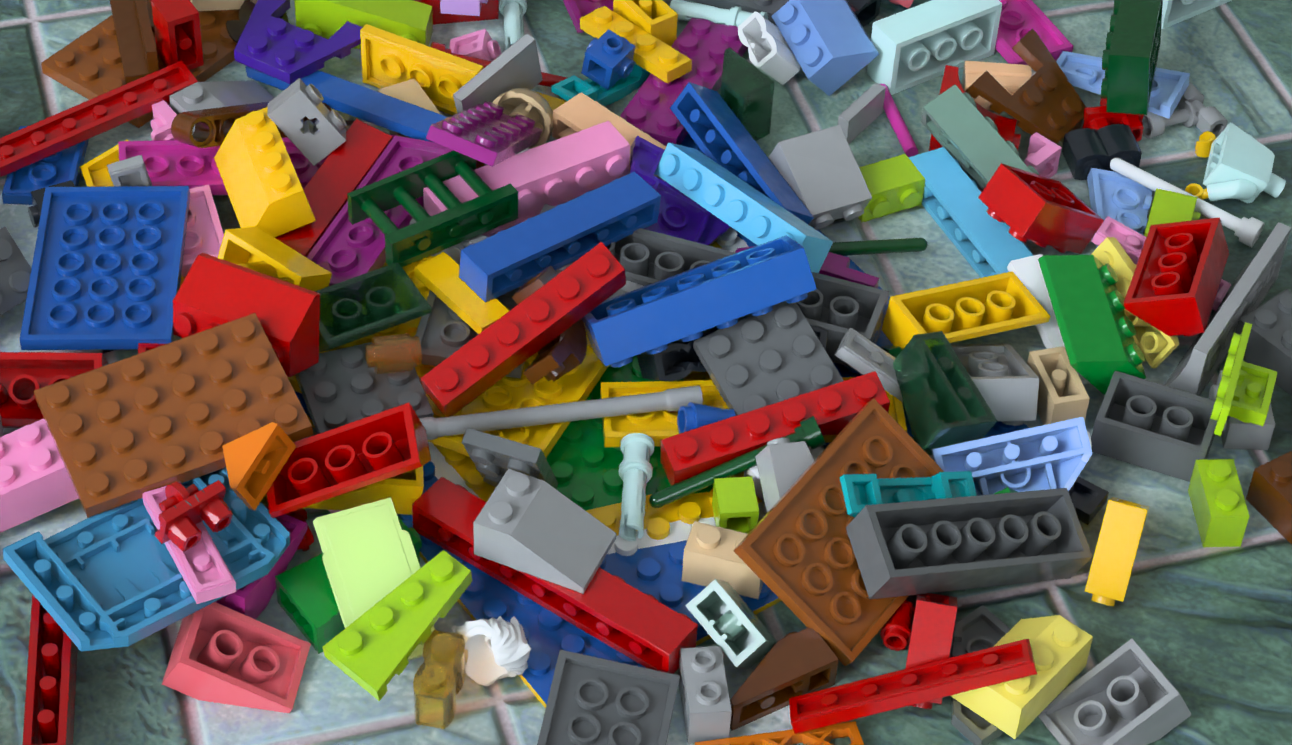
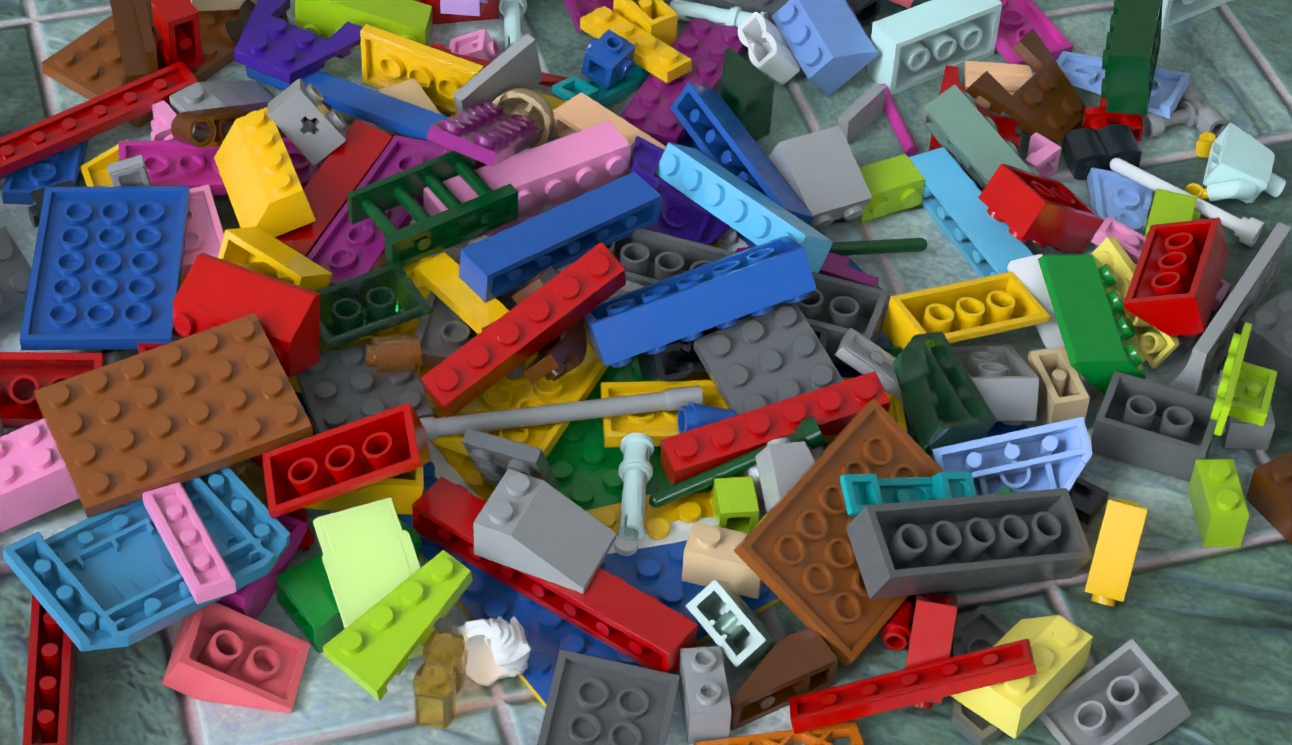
red hips [154,480,233,552] -> none
orange slope [222,422,296,511] -> none

